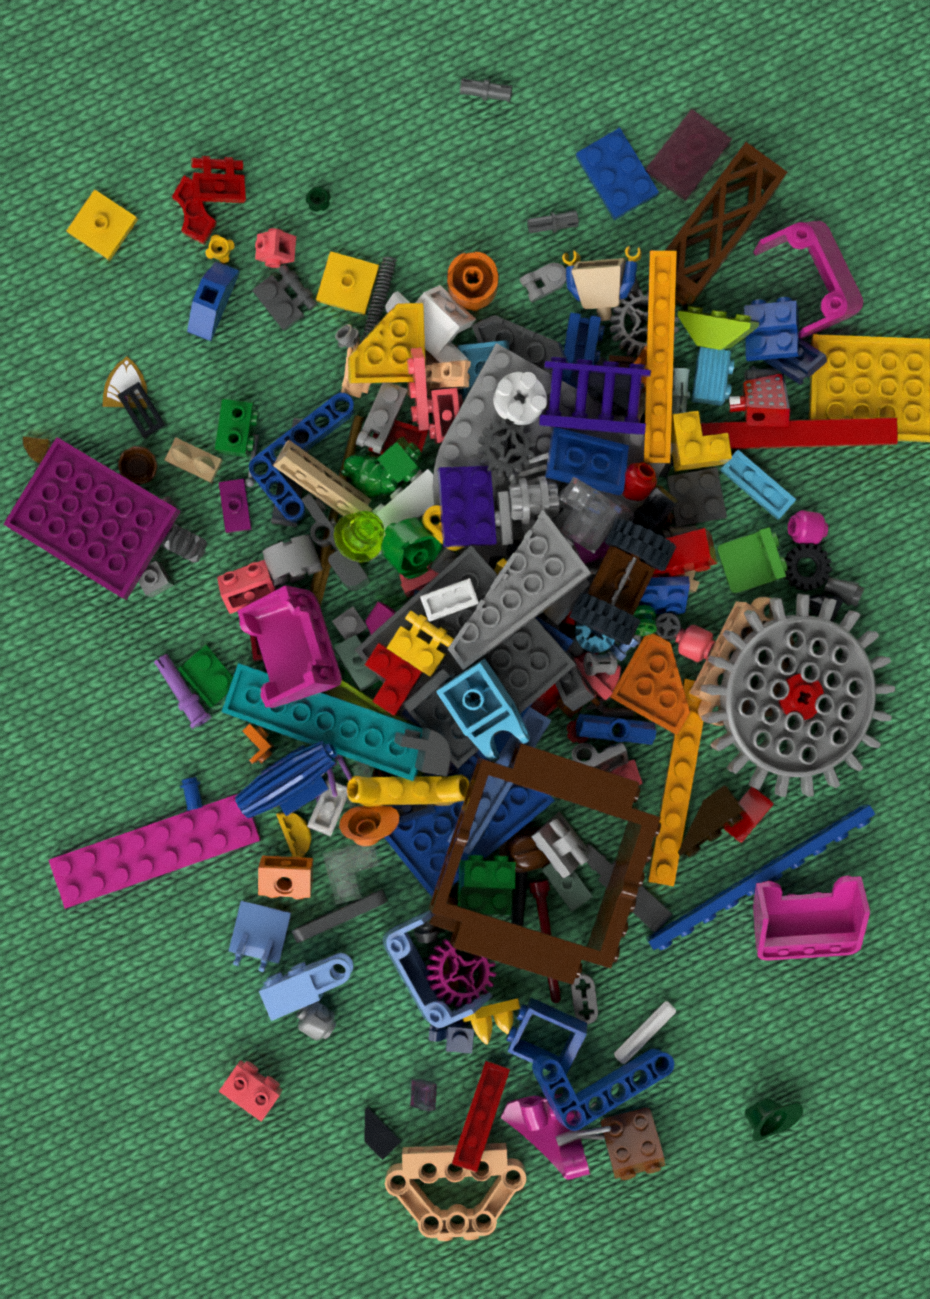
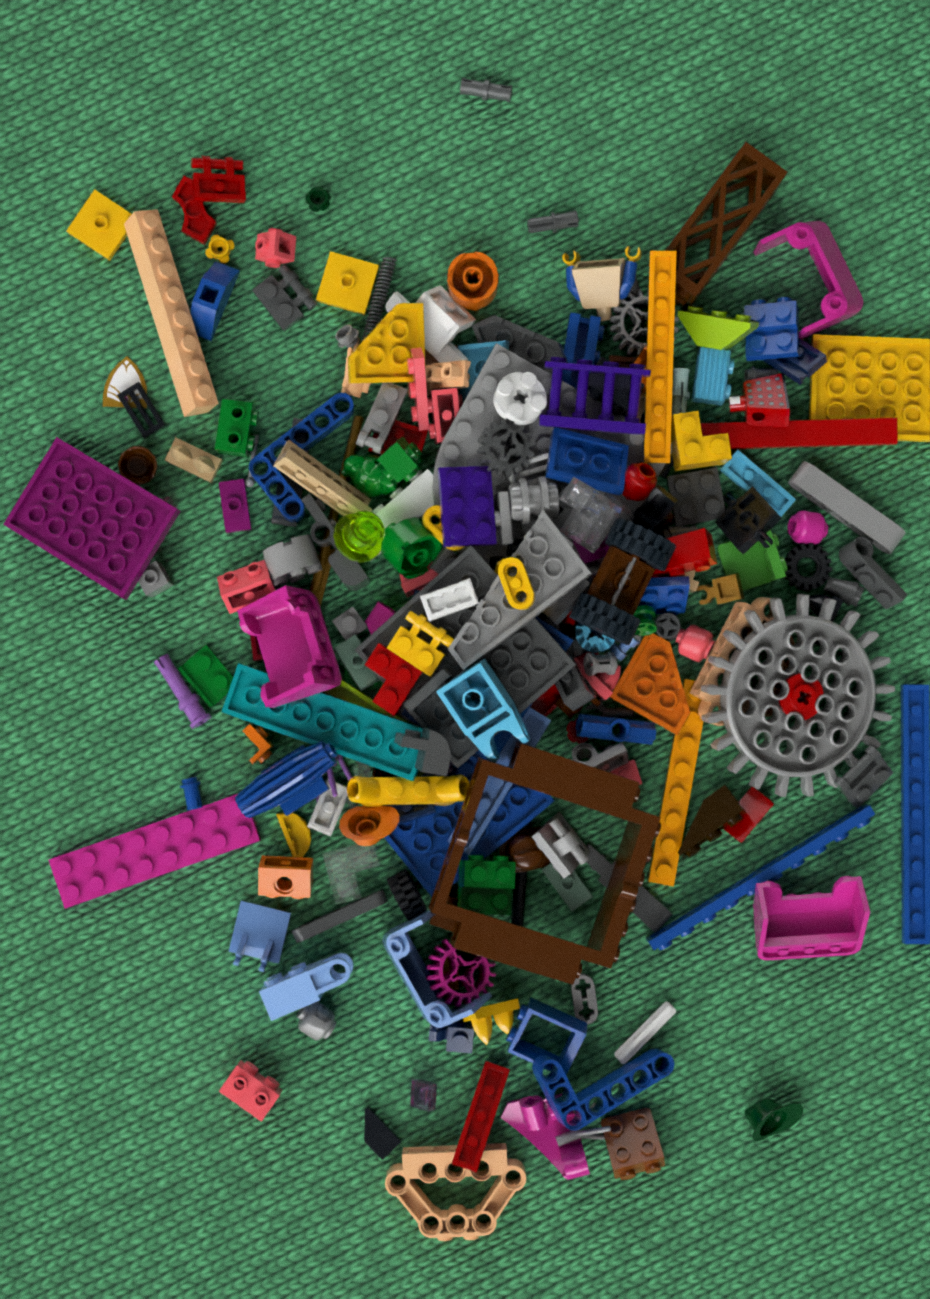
clear orange tile [23,436,50,464] -> none
dark grey gear [161,524,207,563] -> none
dark grey plate [414,922,440,943] -> none
light grey plate [519,263,566,303] -> none
dark red piece [528,879,561,1004] -> none
blue plate [576,128,659,221] -> none
clear pink tile [646,109,732,201] -> none
none -> light nougat brick [124,209,219,417]
none -> black tyre [387,869,427,920]
none -> yellow plate [498,557,535,610]
none -> pearl gold plate [696,573,745,605]
none -> black plate [715,486,782,555]
none -> light grey beam [788,461,906,555]
none -> dark grey plate [834,745,893,809]
none -> dark grey plate [839,536,907,610]
none -> blue plate [901,685,930,944]

